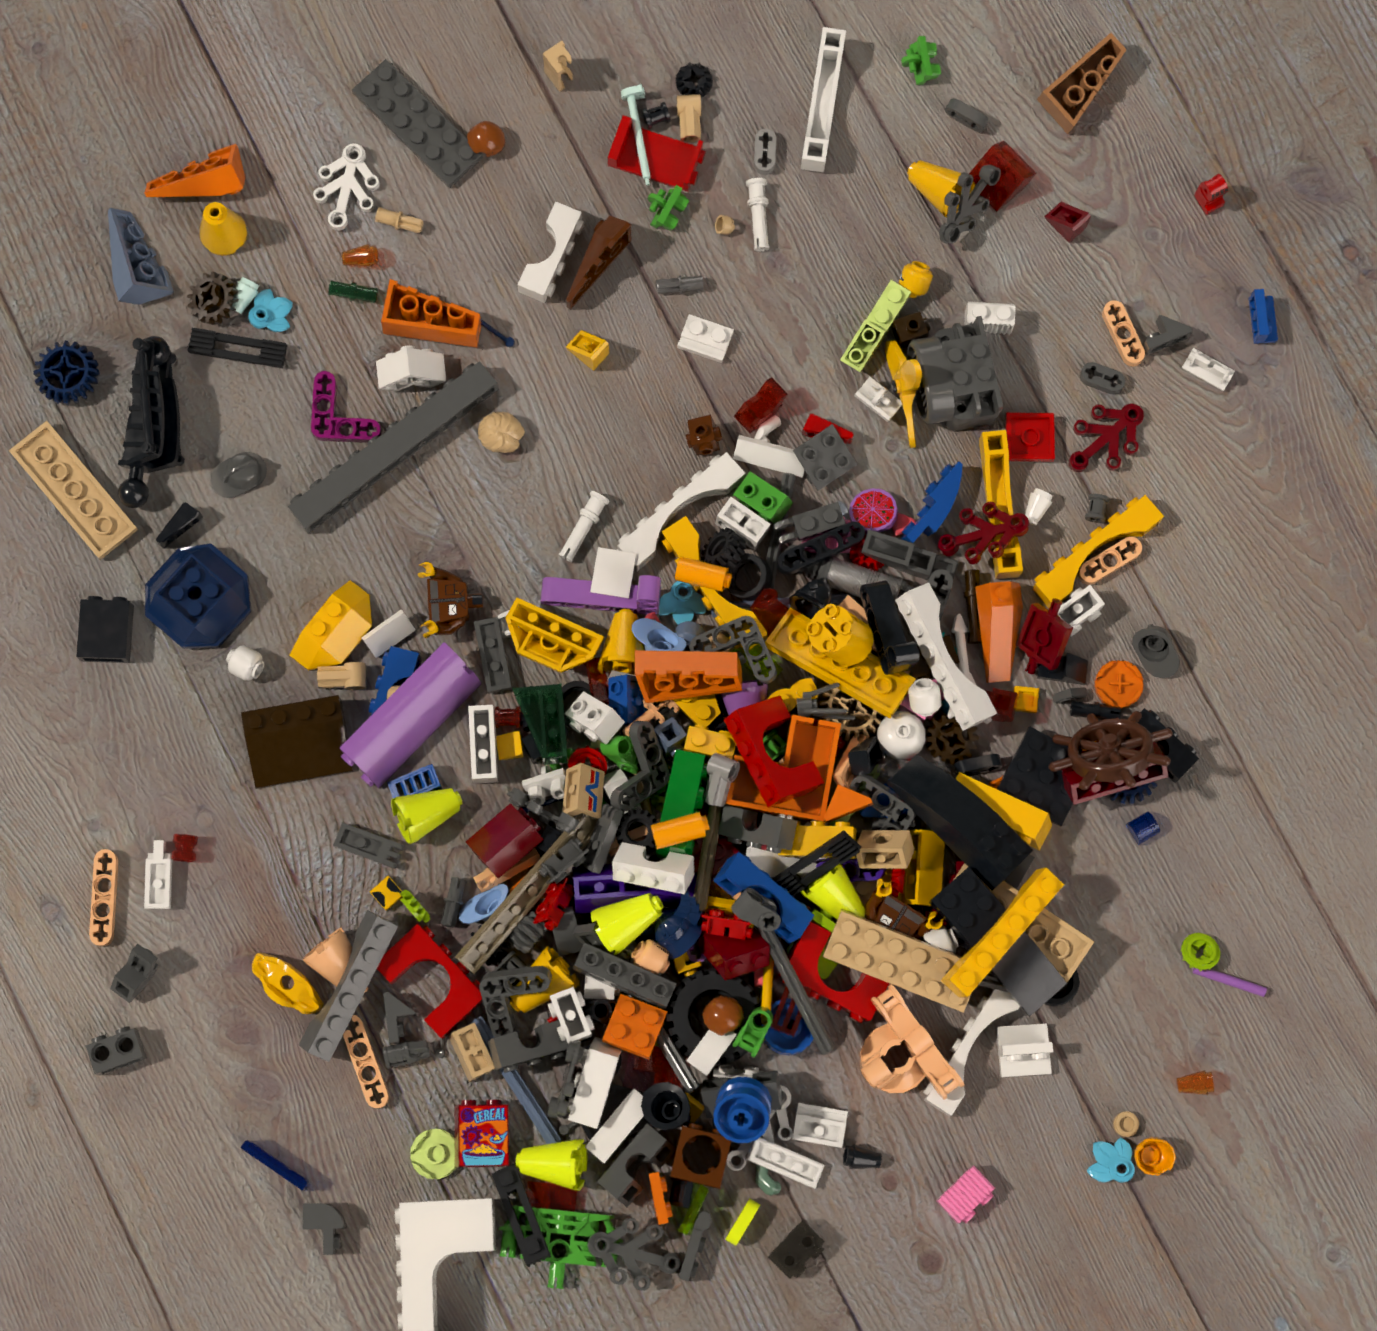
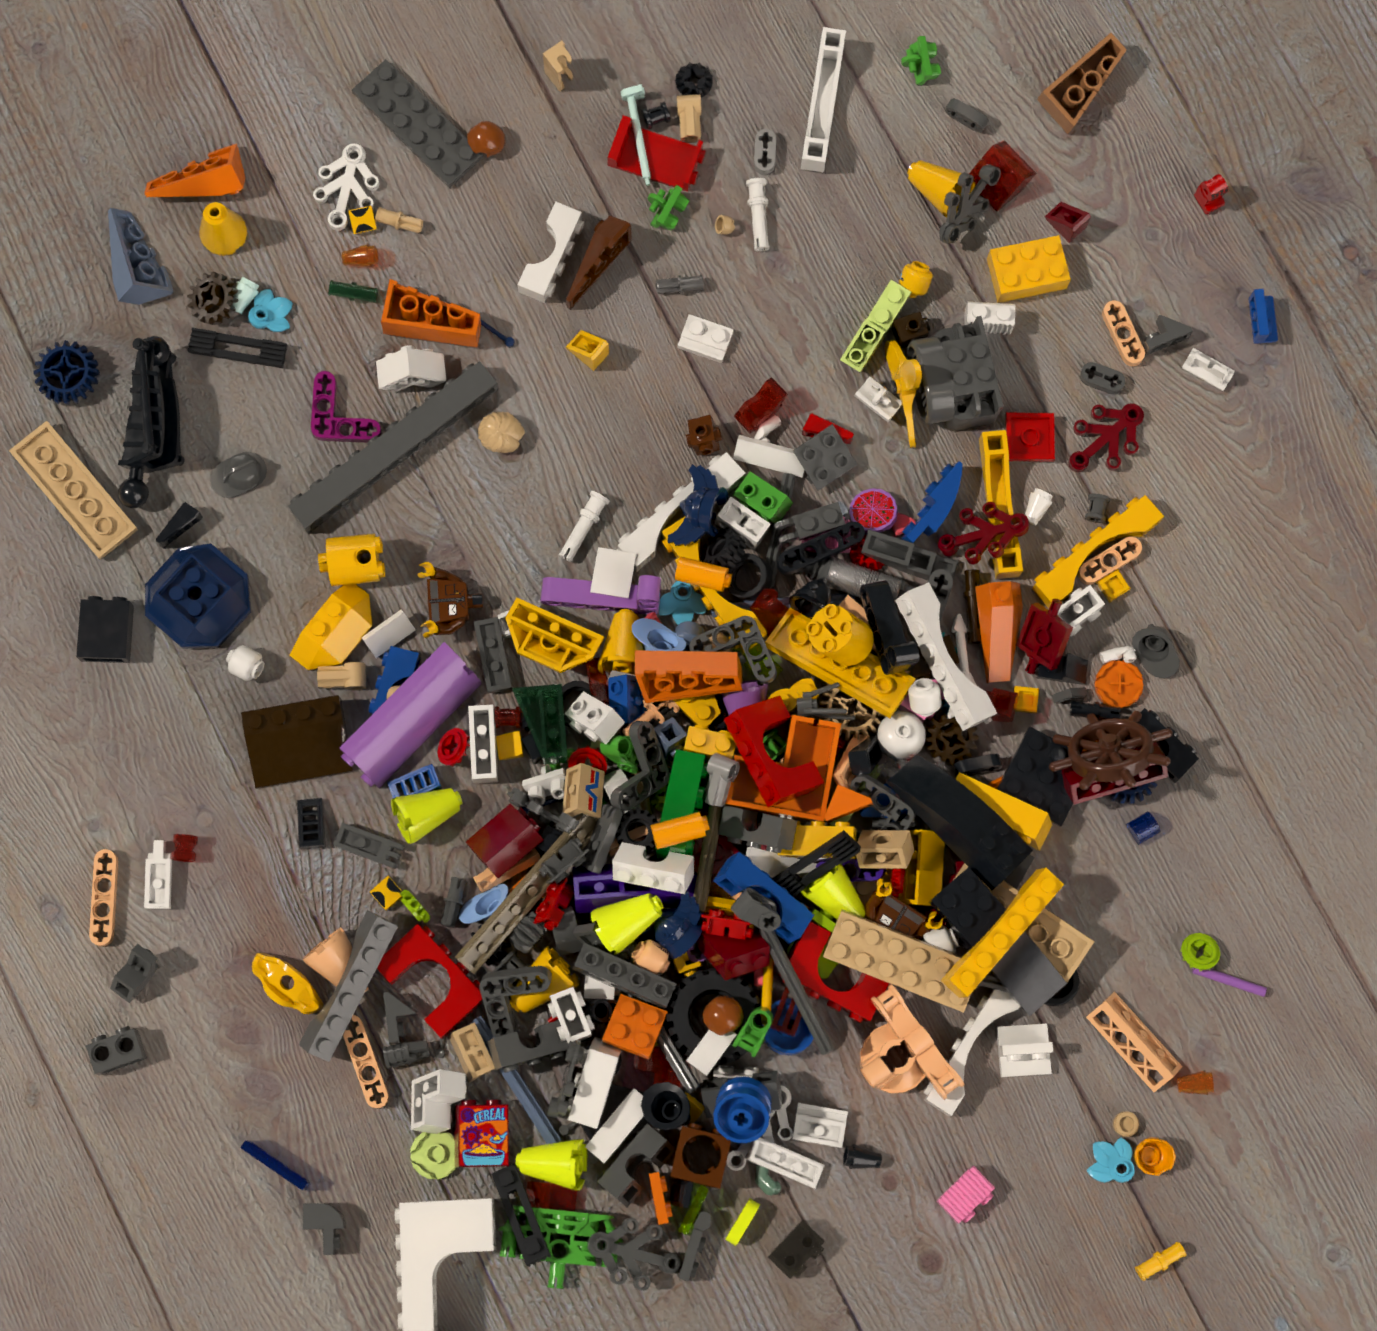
none -> black slope [297,798,326,849]
none -> yellow cylinder [318,533,386,586]
none -> yellow tile [348,205,377,234]
none -> white brick [411,1069,467,1134]
none -> red gear [437,728,470,767]
none -> dark blue helmet [668,464,728,546]
none -> yellow brick [987,235,1071,303]
none -> light nougat fence [1086,991,1183,1092]
none -> yellow tile [1096,569,1131,603]
none -> white arm [1100,646,1137,664]
none -> yellow pin [1135,1241,1186,1281]

